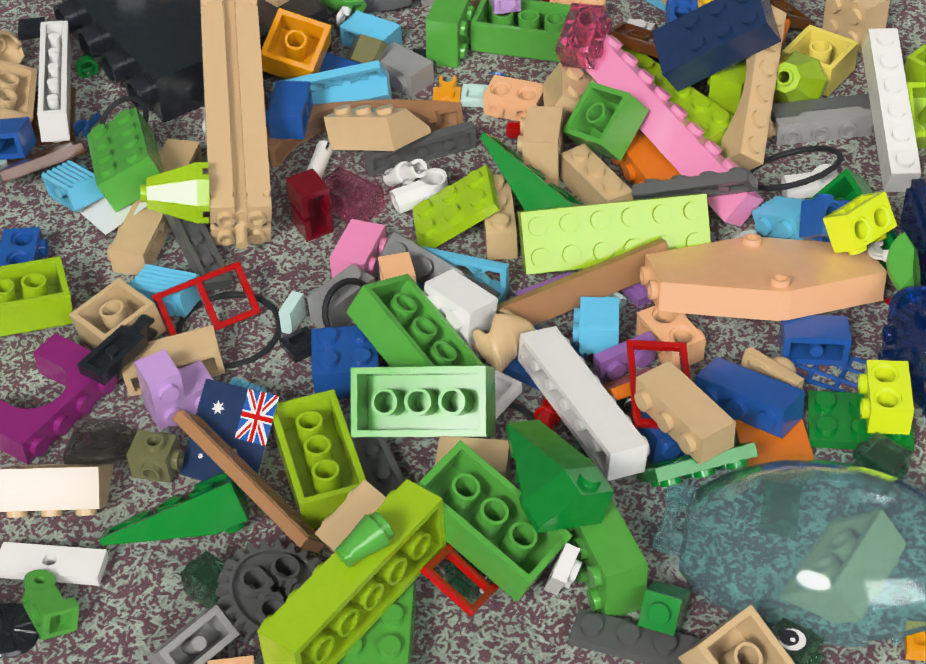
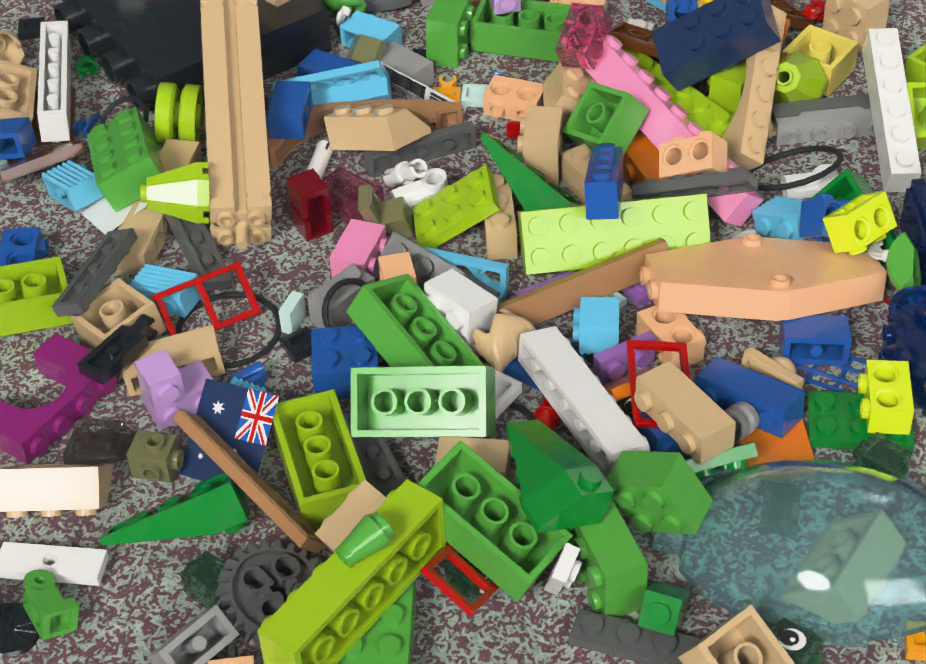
light orange brick [261,8,331,79] -> none
none -> dark grey plate [52,228,138,317]
none -> lime wheel [154,82,204,145]
none -> blue plate [230,361,269,388]
none -> olive slope [358,184,414,237]
none -> sticker [381,62,467,120]
none -> blue brick [584,143,624,220]
none -> bright green brick [606,451,713,535]
none -> light nougat brick [659,131,728,180]
none -> light grey wheel [724,401,759,444]
none -> red axle [801,0,826,21]

